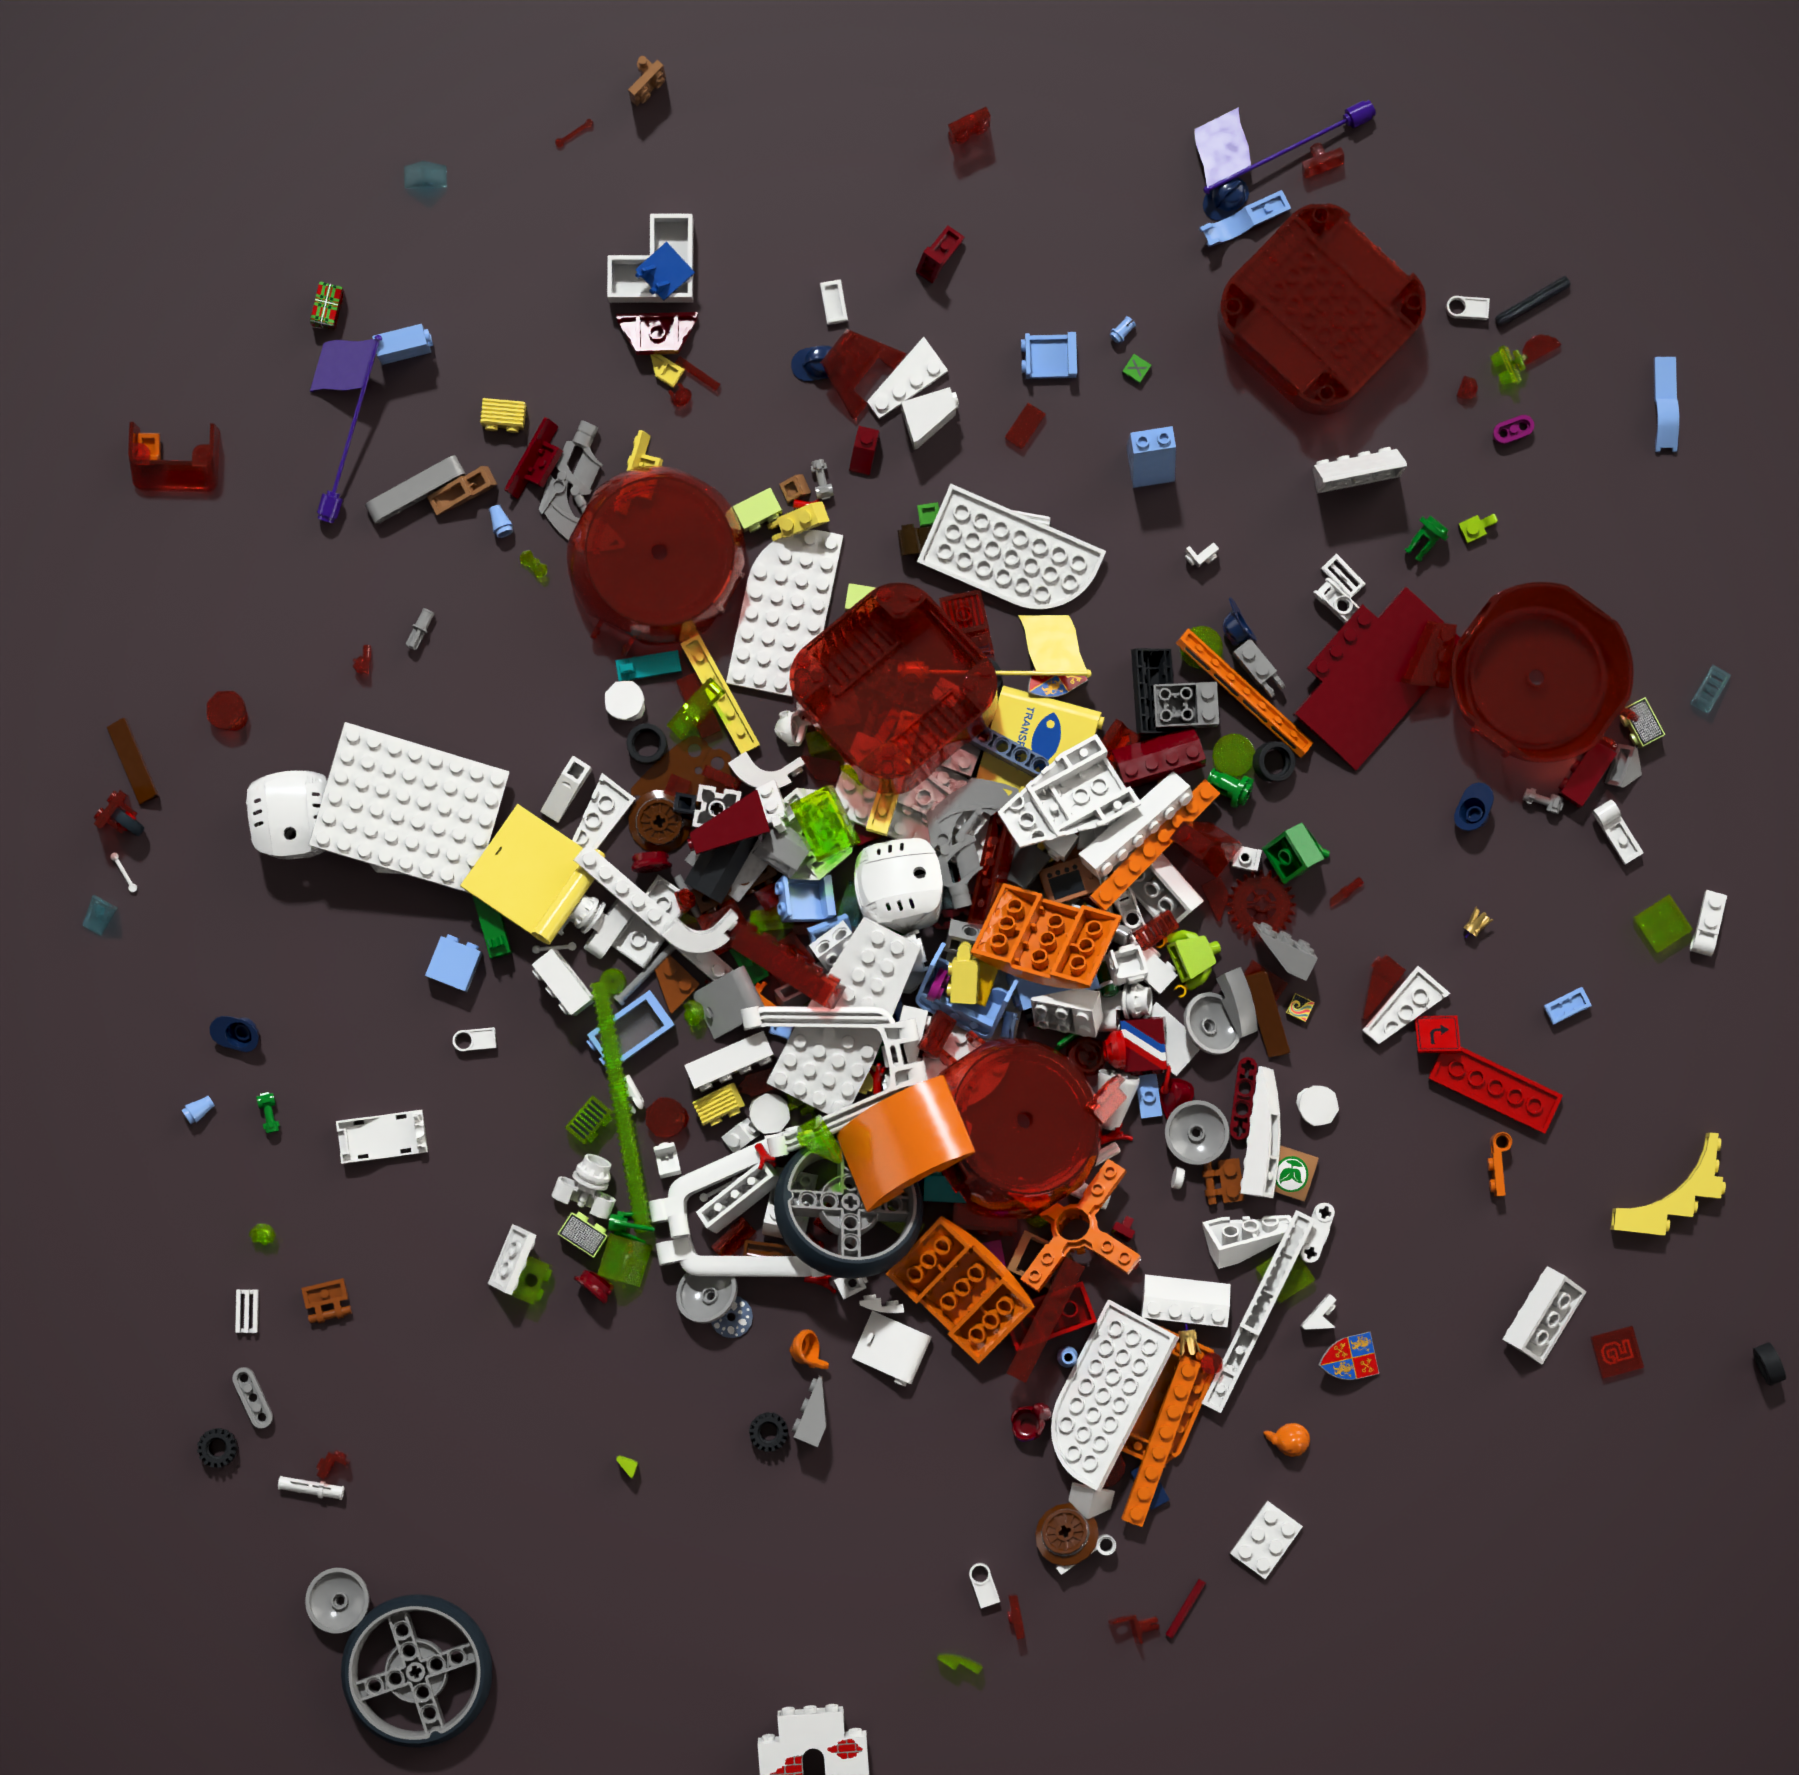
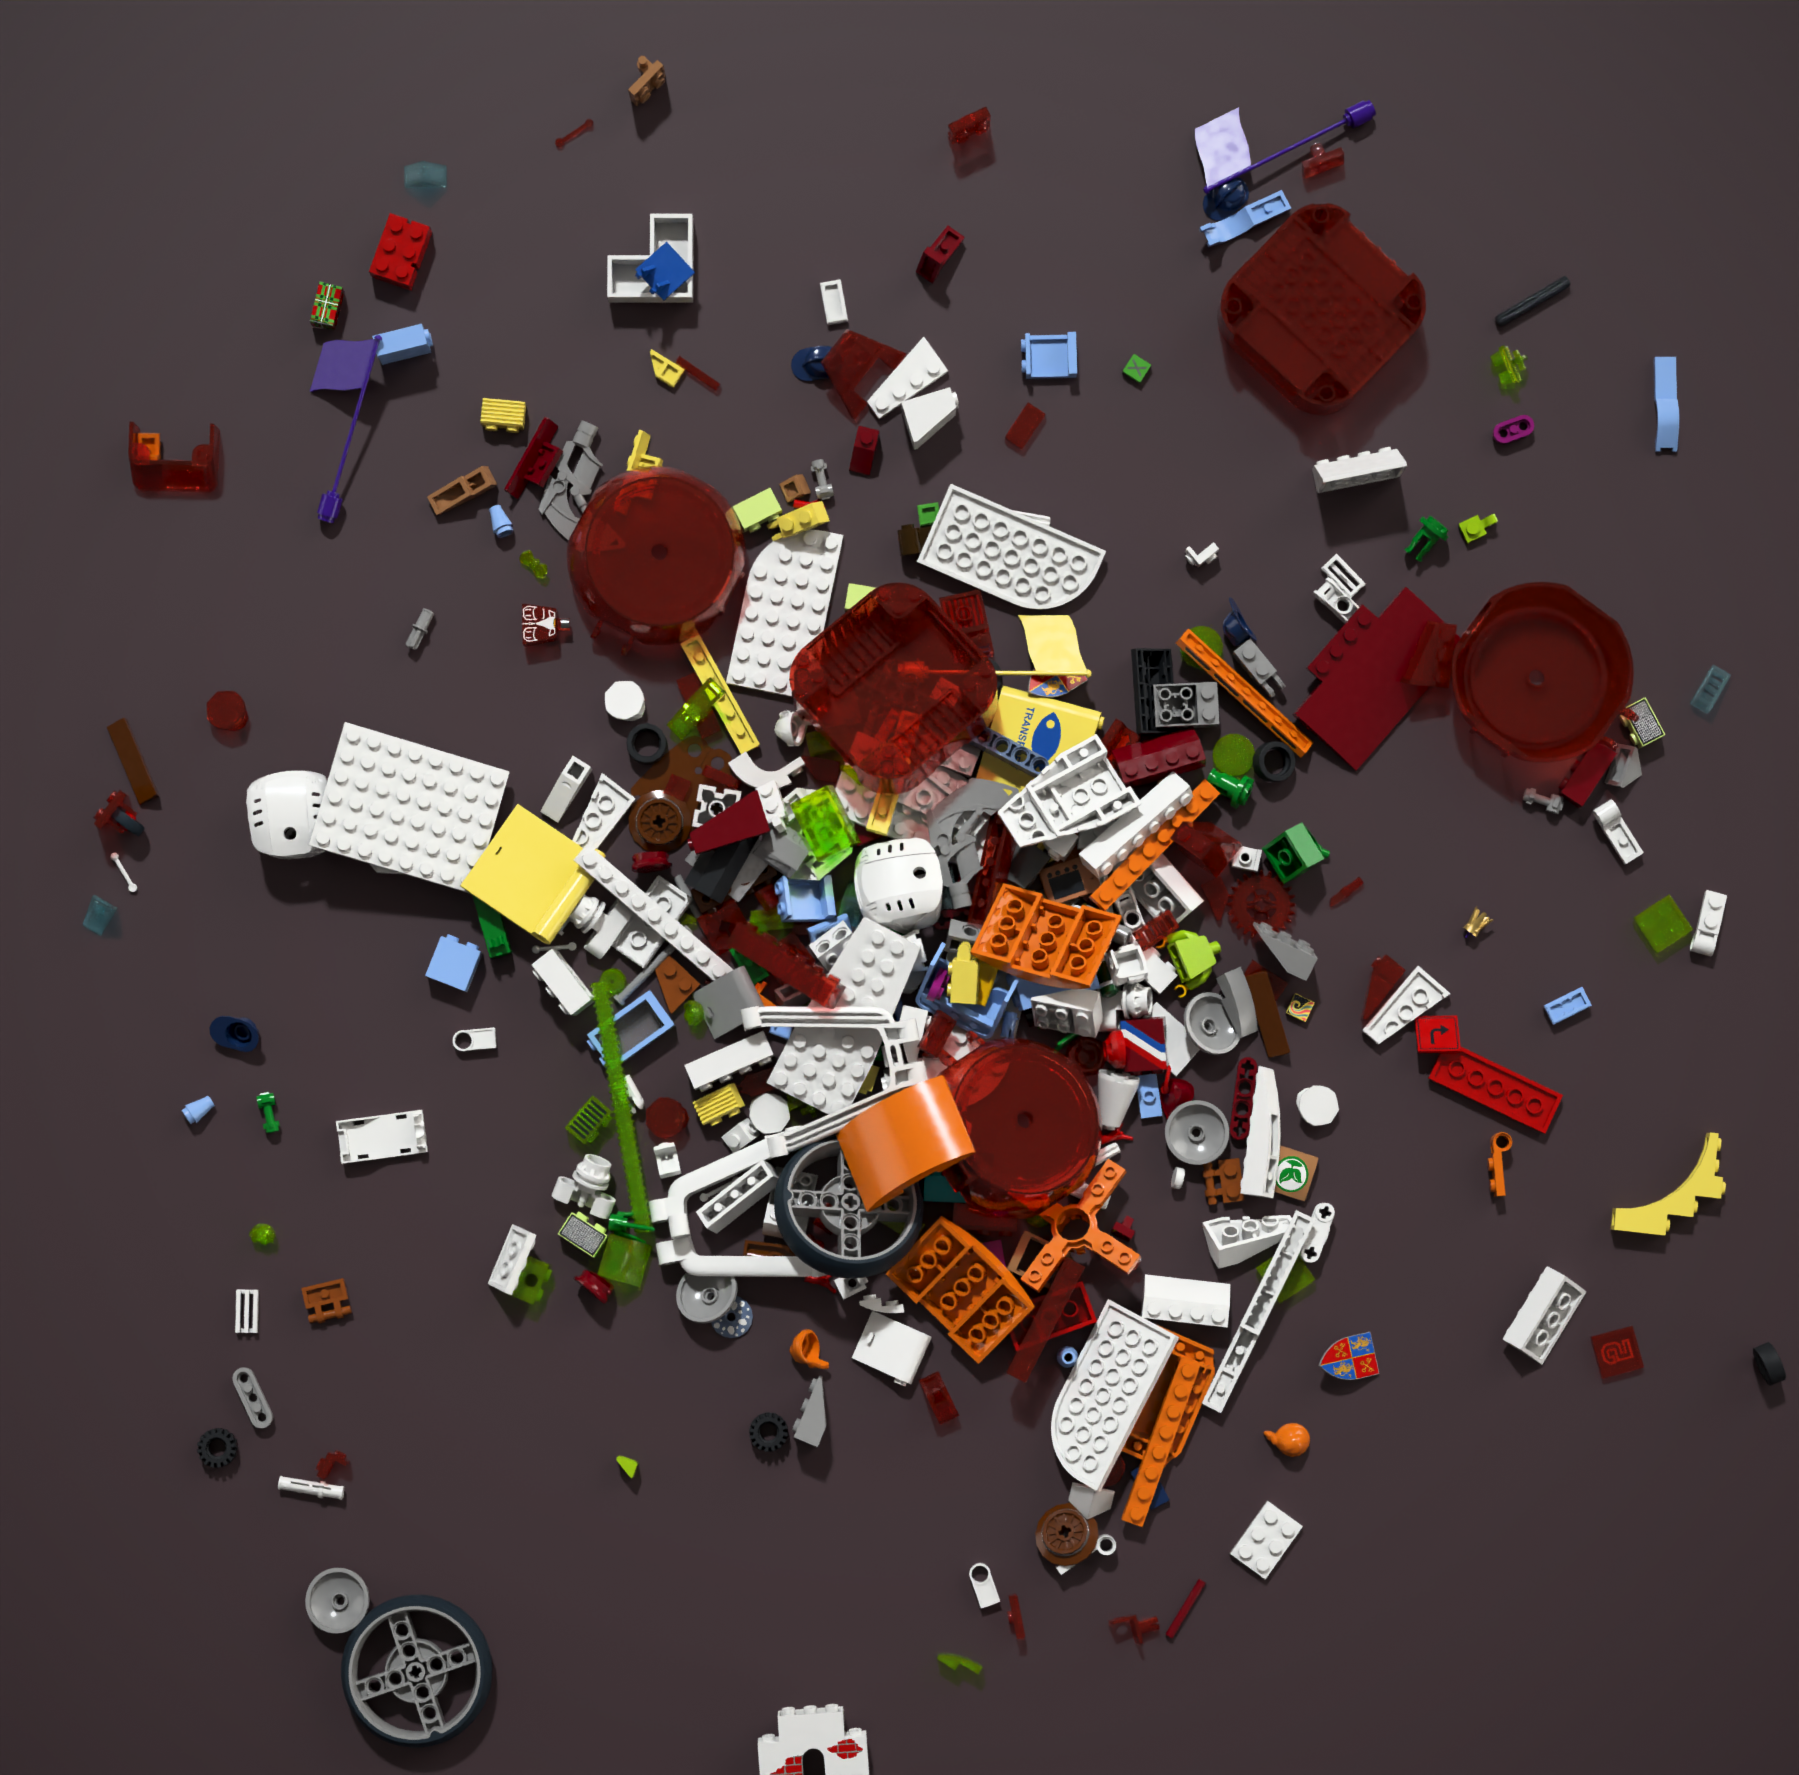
clear red plate [352,645,371,675] -> none
light grey beam [365,455,466,524] -> none
teal hinge [615,650,682,681] -> none
wing [616,312,698,355] -> none
white arch [662,908,738,953] -> none
clear red plate [668,383,692,407] -> none
black slope [673,792,697,820] -> none
clear red plate [674,888,696,913] -> none
clear red plate [711,1217,756,1256] -> none
red bar [755,1143,776,1170] -> none
clear neon green slope [796,1114,842,1164] -> none
red bar [869,1063,887,1094] -> none
dark red hair [1011,1403,1051,1442] -> none
clear red panel [1085,1074,1127,1125] -> none
light blue pin [1110,316,1136,343] -> none
light blue slope [1126,426,1176,488] -> none
pearl gold piece [1178,1324,1202,1357] -> none
clear red tile [1201,1353,1223,1374] -> none
white slope [1300,1294,1336,1329] -> none
white piece [1445,296,1490,320] -> none
dark blue piece [1454,782,1494,831] -> none
clear red plate [1457,376,1478,399] -> none
clear red tile [1522,334,1562,366] -> none
none -> red piece [369,213,432,291]
none -> clear red torso [522,604,570,647]
none -> clear red slope [919,1371,959,1425]

